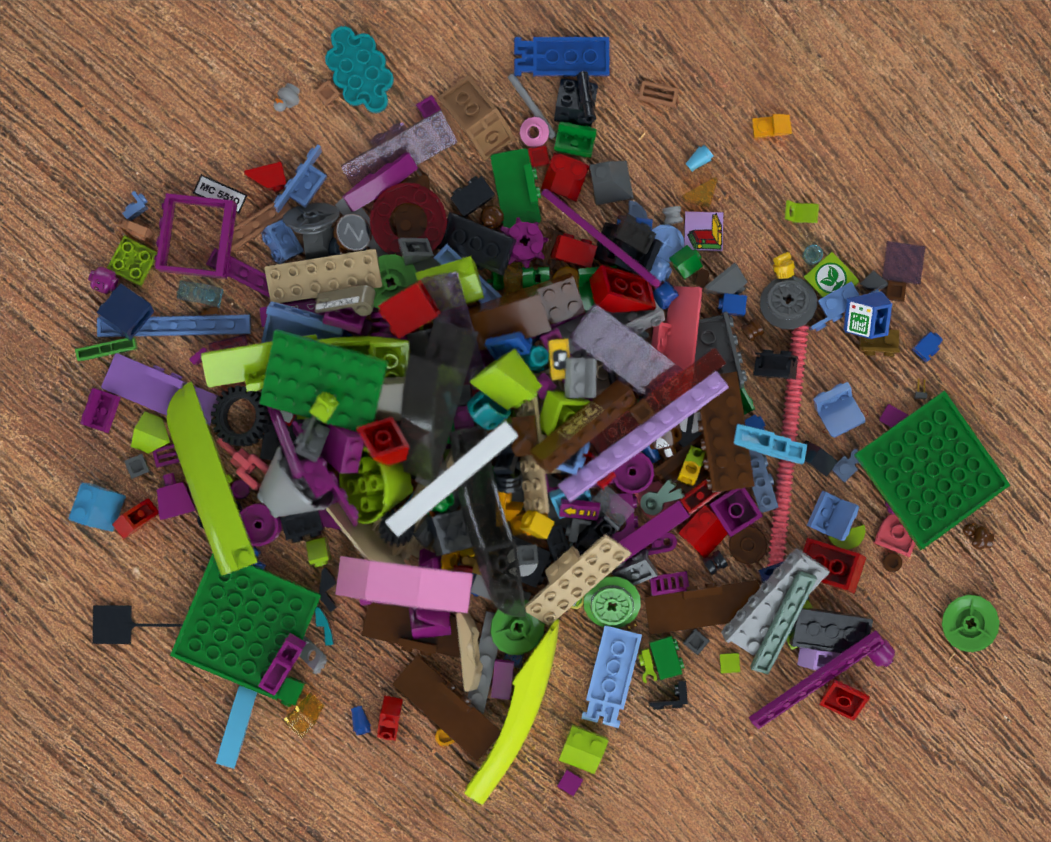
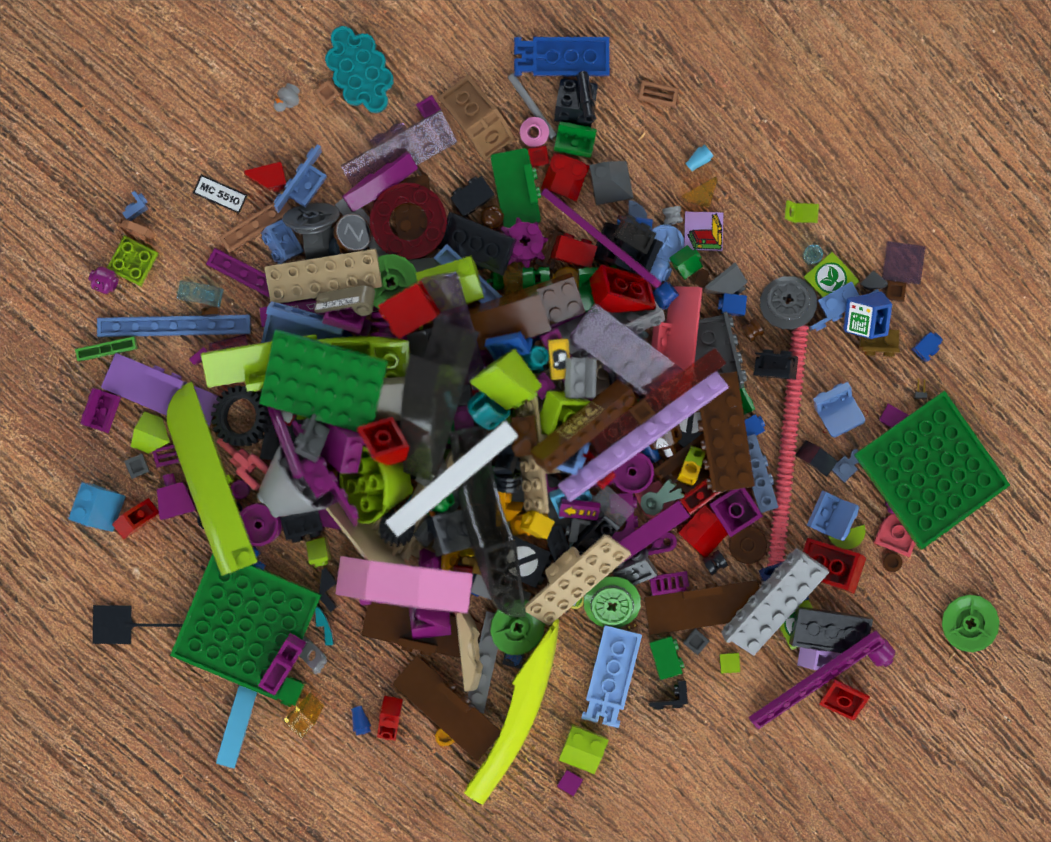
dark blue piece [96,284,154,341] -> none
magenta window [154,193,237,279] -> none
lime bracket [310,392,339,423] -> none
dark grey slope [398,238,434,266] -> none
magenta tile [491,659,514,700] -> none
dark grey plate [517,544,538,565] -> none
lime plate [638,648,657,683] -> none
medium azure slope [734,424,807,464] -> none
sand green tile [750,571,817,674] -> none
light orange slope [752,114,792,138] -> none
yellow piece [773,252,795,279] -> none
reddish brown animal [962,522,994,550] -> none

